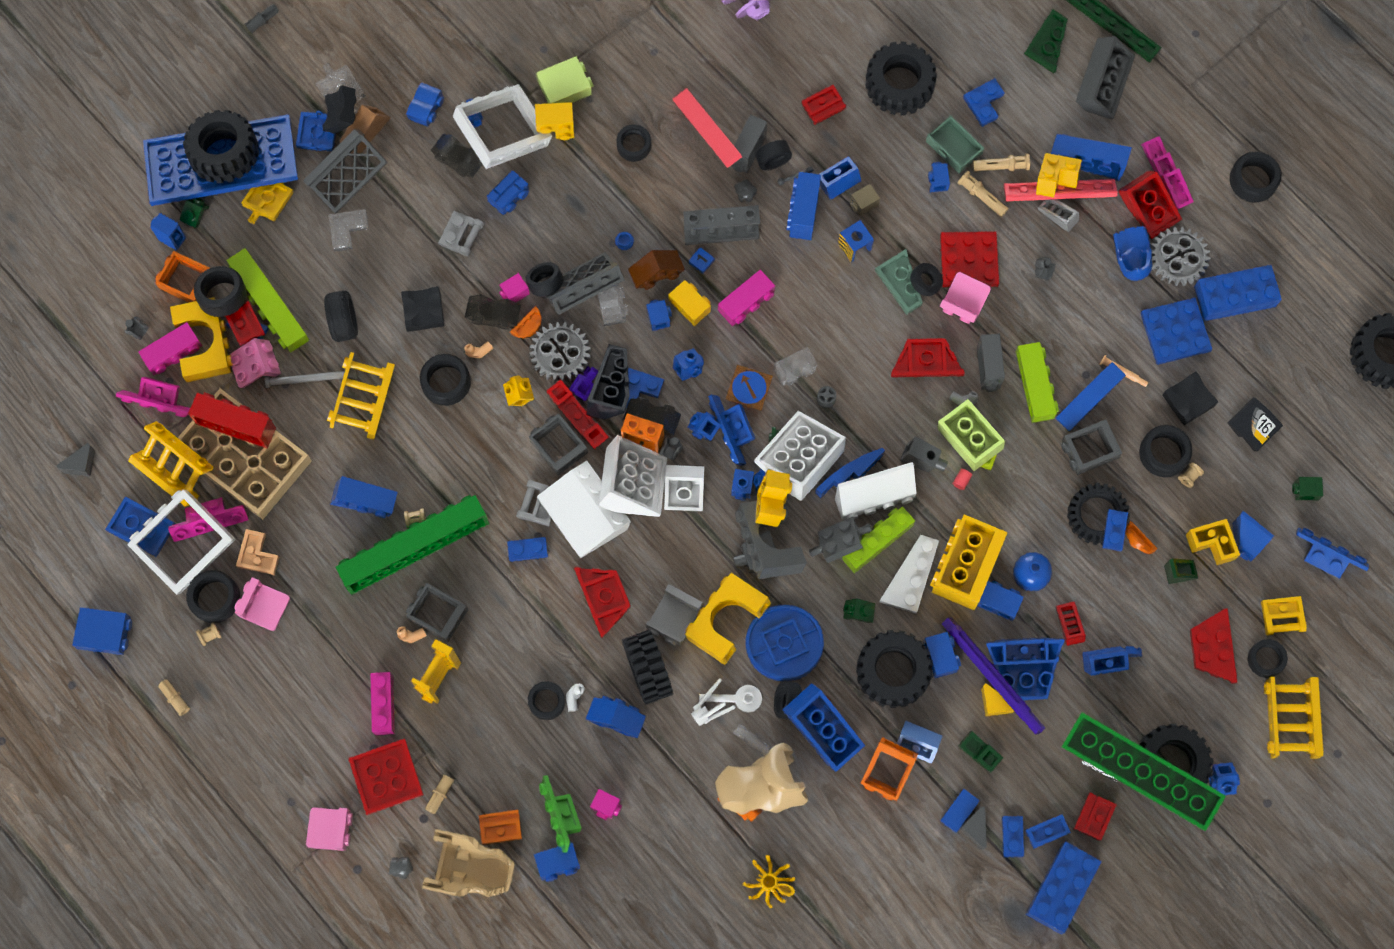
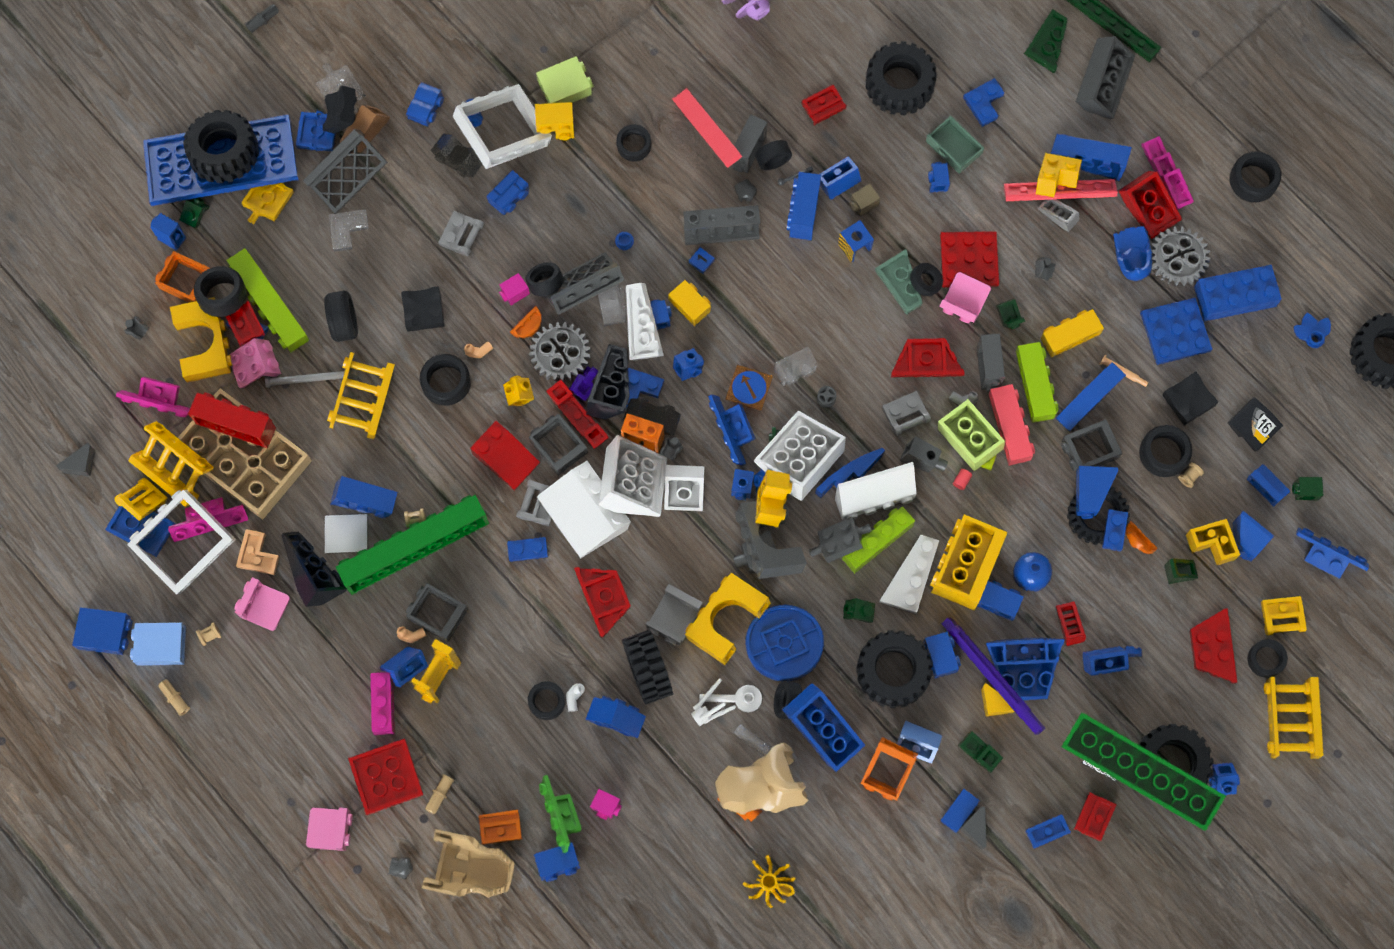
dark pink brick [138,322,202,375] -> none
black tyre [186,570,240,623] -> none
clear smoke brick [464,294,521,330] -> none
reddish brown brick [628,250,685,290] -> none
blue brick [687,412,721,441] -> none
dark pink brick [718,270,775,326] -> none
tan pin [957,171,1009,217] -> none
tan pin [973,154,1030,171] -> none
blue plate [1002,816,1024,857] -> none
blue brick [1025,841,1102,934] -> none
none -> yellow plate [115,478,168,521]
none -> light blue brick [130,622,186,665]
none -> black wedge [281,531,347,607]
none -> white sticker [325,514,367,553]
none -> blue panel [380,647,428,687]
none -> red slope [470,421,540,491]
none -> white wing [626,283,664,361]
none -> light grey plate [882,391,931,436]
none -> coral brick [988,384,1035,466]
none -> dark green bracket [996,299,1025,329]
none -> yellow brick [1040,309,1104,358]
none -> blue slope [1076,466,1118,519]
none -> blue panel [1246,464,1290,507]
none -> blue plate [1294,313,1331,348]

